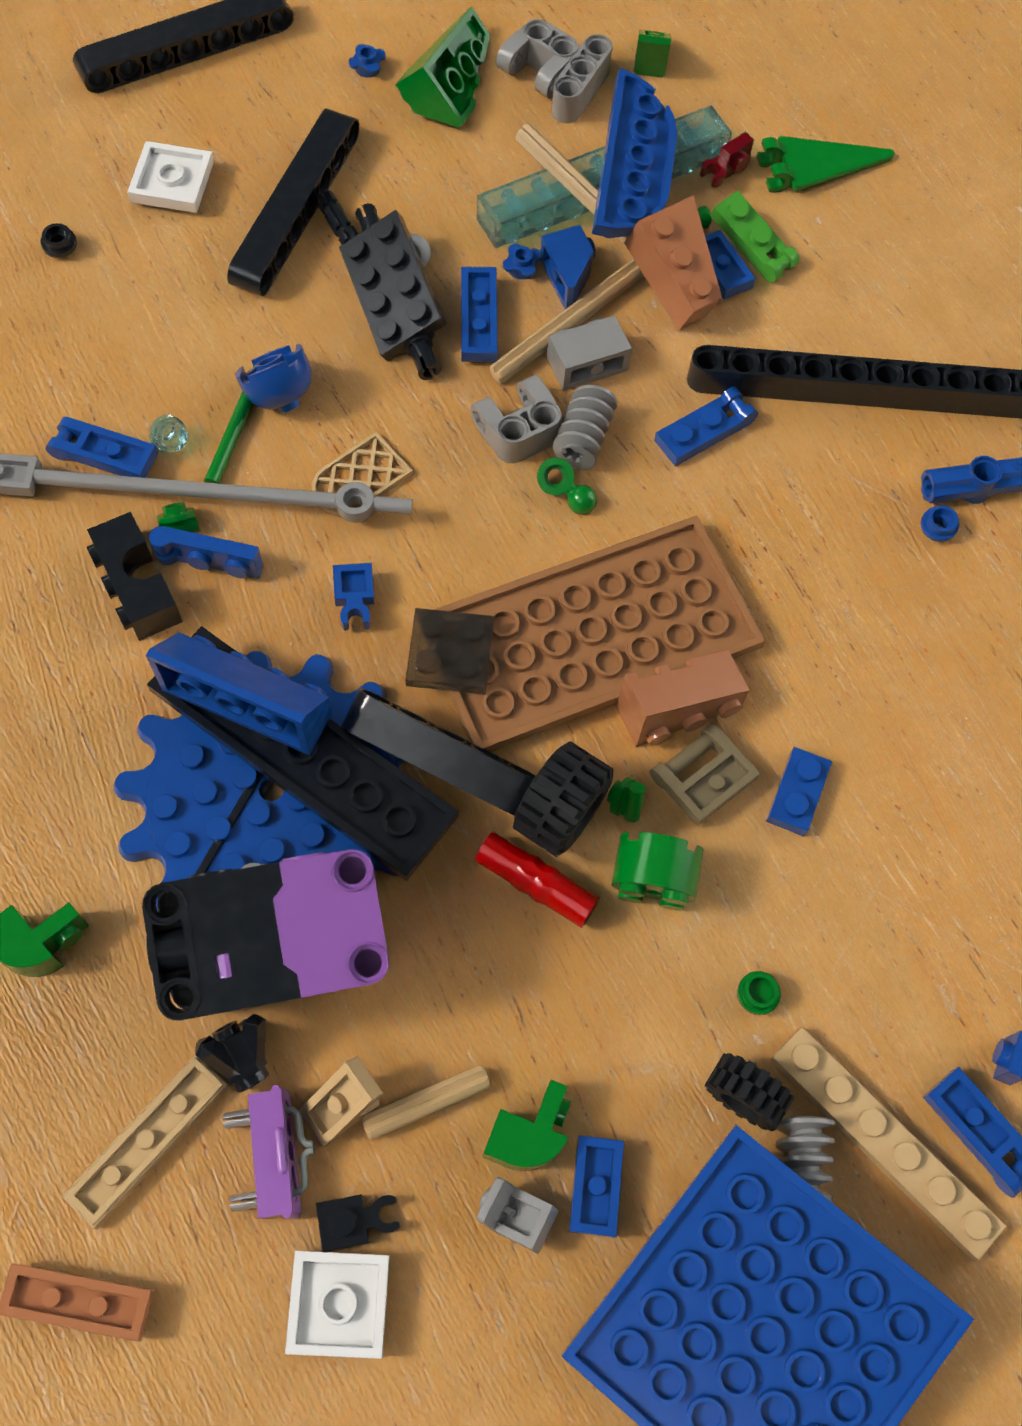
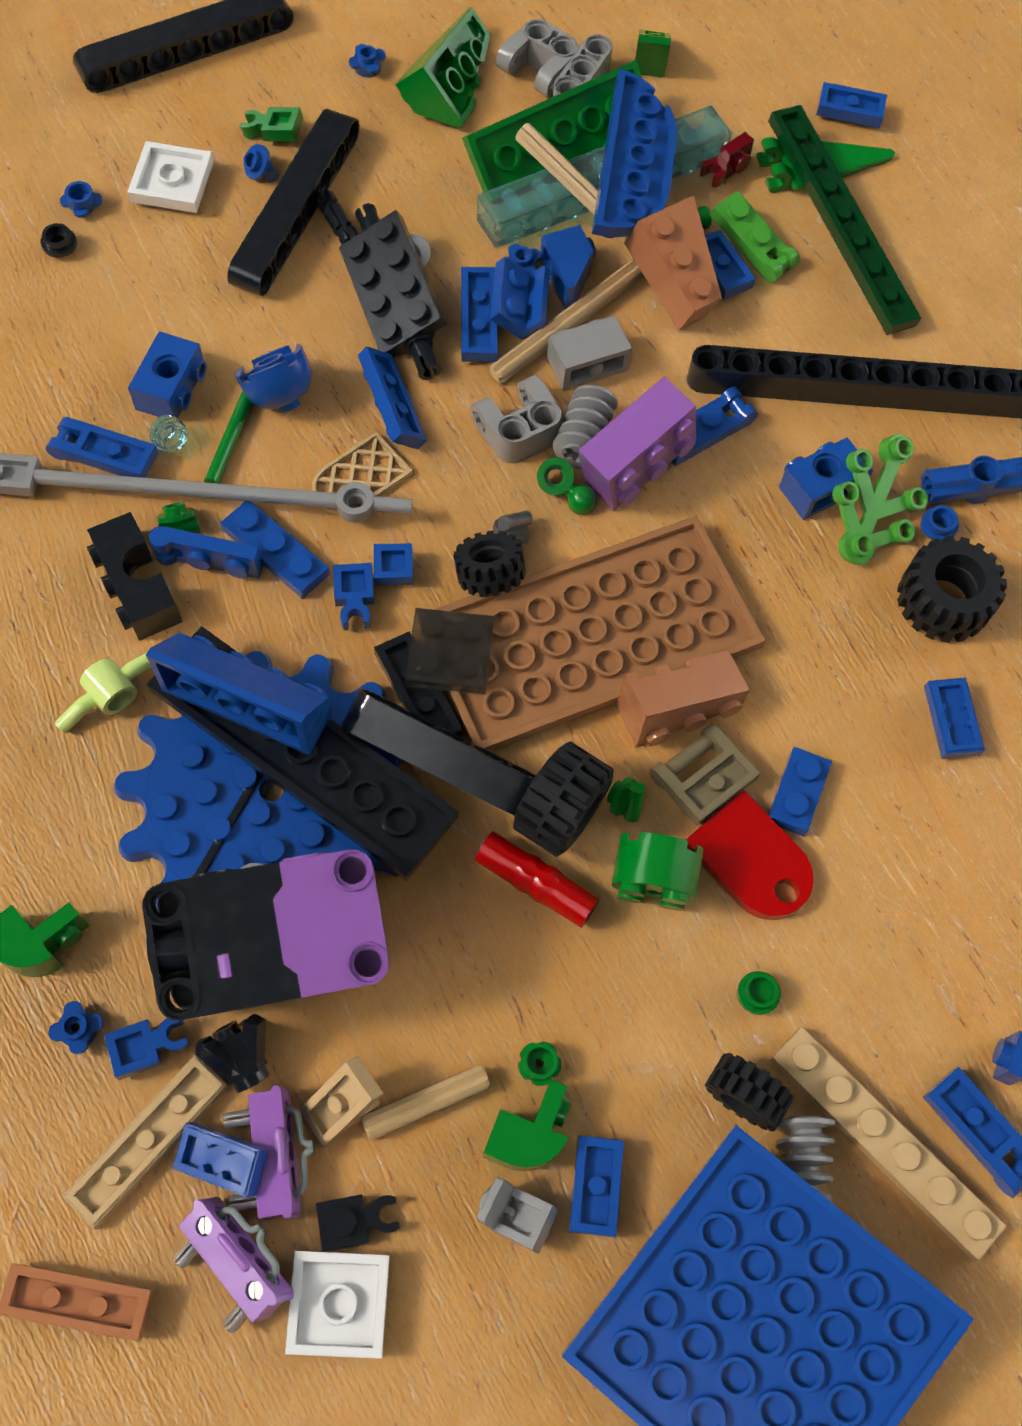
none -> blue plate [48,1001,103,1055]
none -> yellowish green piece [55,653,151,733]
none -> blue plate [60,181,102,218]
none -> blue plate [104,1018,191,1080]
none -> blue brick [128,331,207,422]
none -> blue plate [173,1123,268,1198]
none -> piece [173,1196,294,1333]
none -> blue plate [220,501,330,599]
none -> green plate [240,107,304,142]
none -> blue plate [243,144,278,183]
none -> blue plate [358,346,427,449]
none -> blue plate [374,543,413,585]
none -> black plate [374,631,463,736]
none -> black tyre [453,530,526,597]
none -> green plate [462,60,642,205]
none -> blue bracket [490,256,550,339]
none -> flat silver plate [492,511,533,544]
none -> green plate [518,1042,562,1086]
none -> medium lavender brick [578,376,696,511]
none -> red tile [686,790,814,920]
none -> dark green plate [768,105,921,335]
none -> blue brick [779,437,873,520]
none -> blue plate [816,82,887,128]
none -> bright green plant [832,434,928,565]
none -> black tyre [897,536,1007,643]
none -> blue plate [924,678,985,759]

